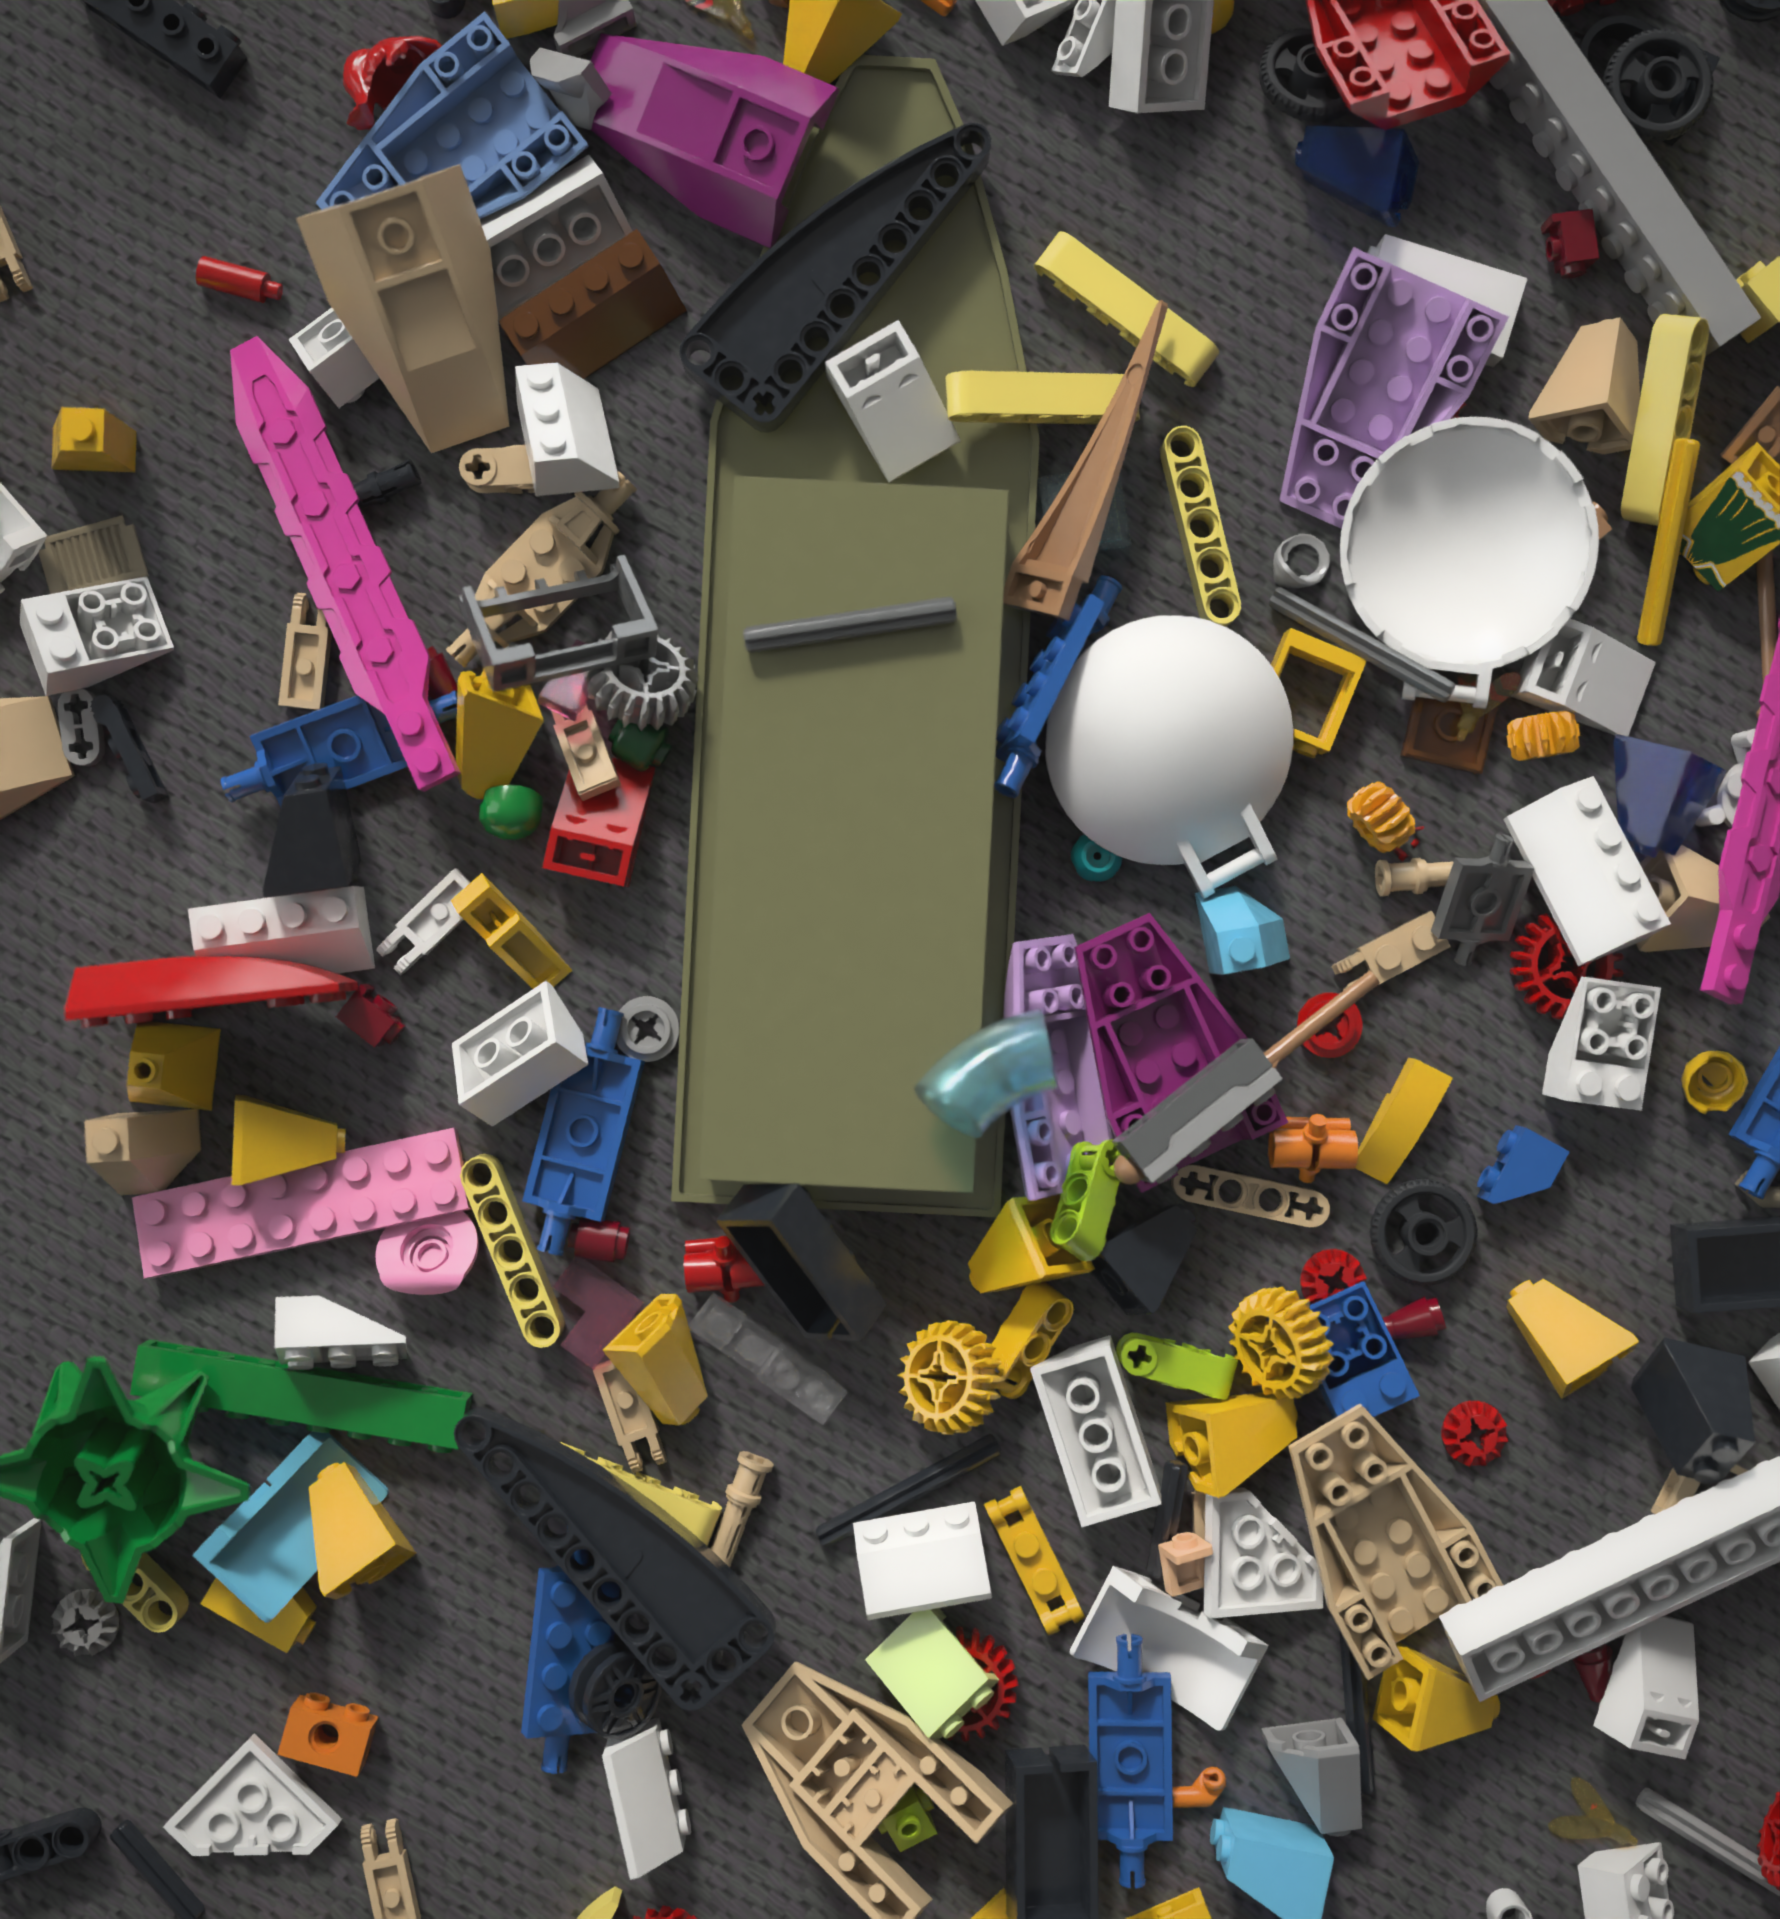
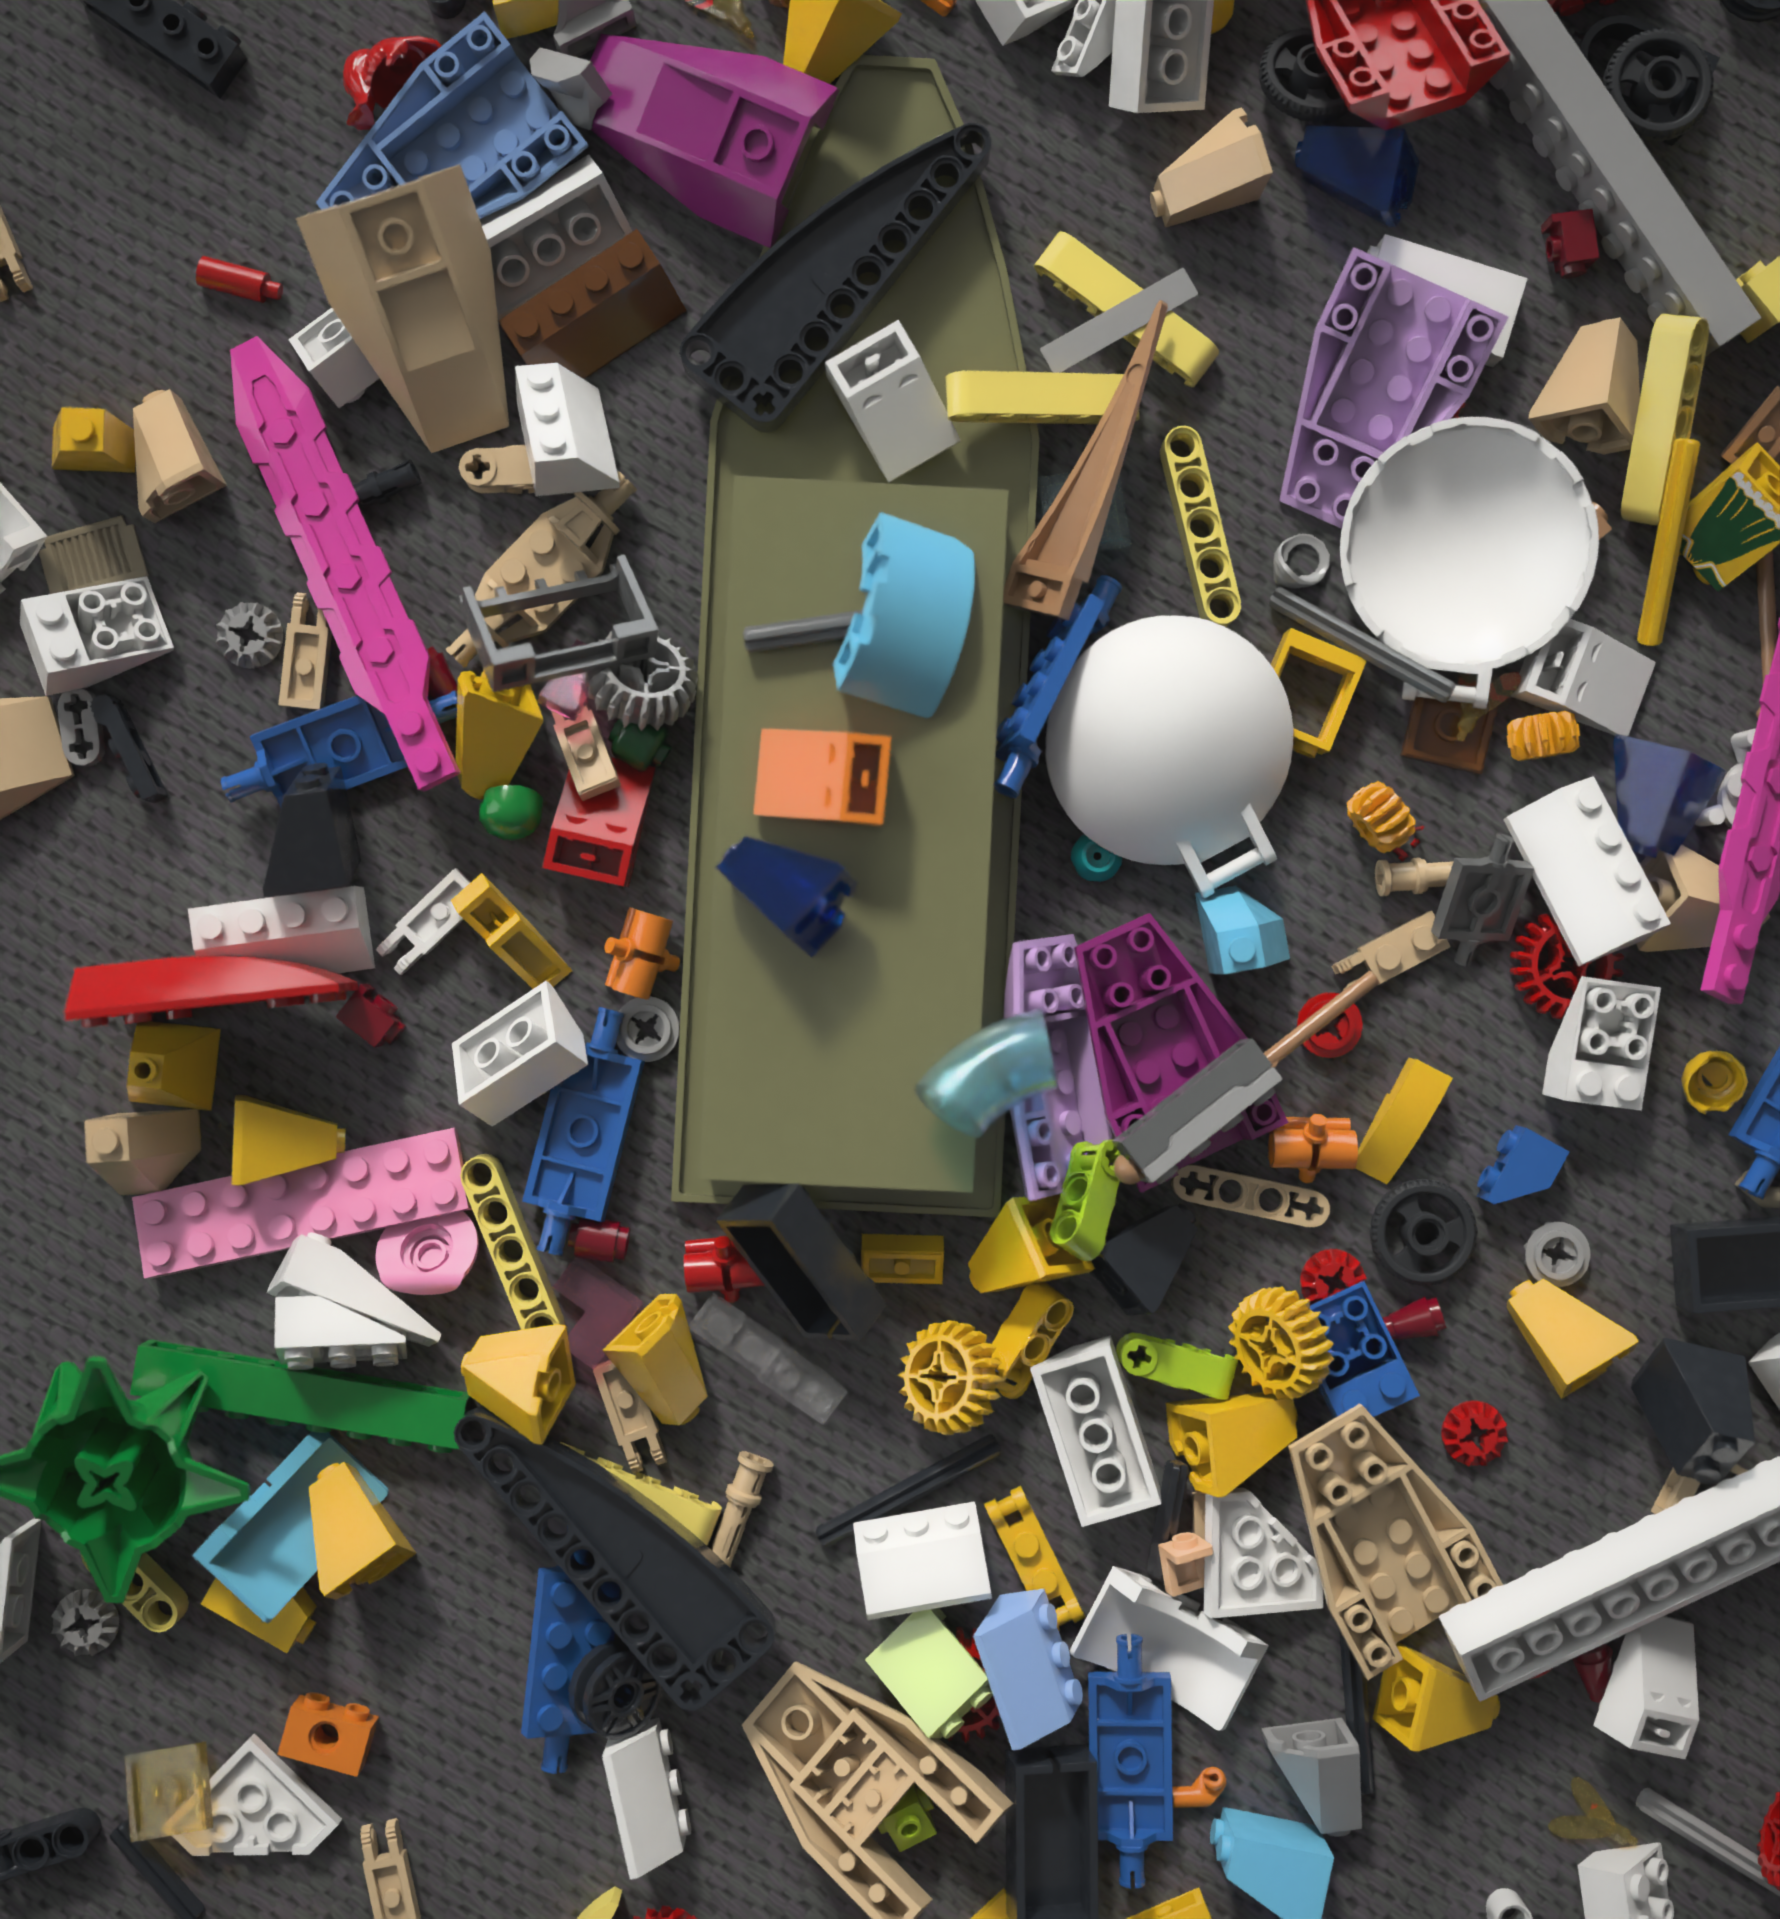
none -> clear yellow tile [124,1741,213,1842]
none -> tan slope [133,389,227,523]
none -> light grey gear [216,602,283,669]
none -> white wedge [266,1232,441,1347]
none -> yellow slope [461,1324,576,1445]
none -> orange pin [605,907,680,1000]
none -> clear blue slope [715,836,858,958]
none -> orange slope [754,729,891,827]
none -> medium azure panel [833,512,975,718]
none -> yellow slope [861,1234,944,1284]
none -> light blue slope [973,1589,1083,1750]
none -> light grey sticker [1040,268,1198,373]
none -> tan slope [1150,107,1273,228]
none -> light grey gear [1523,1222,1591,1287]

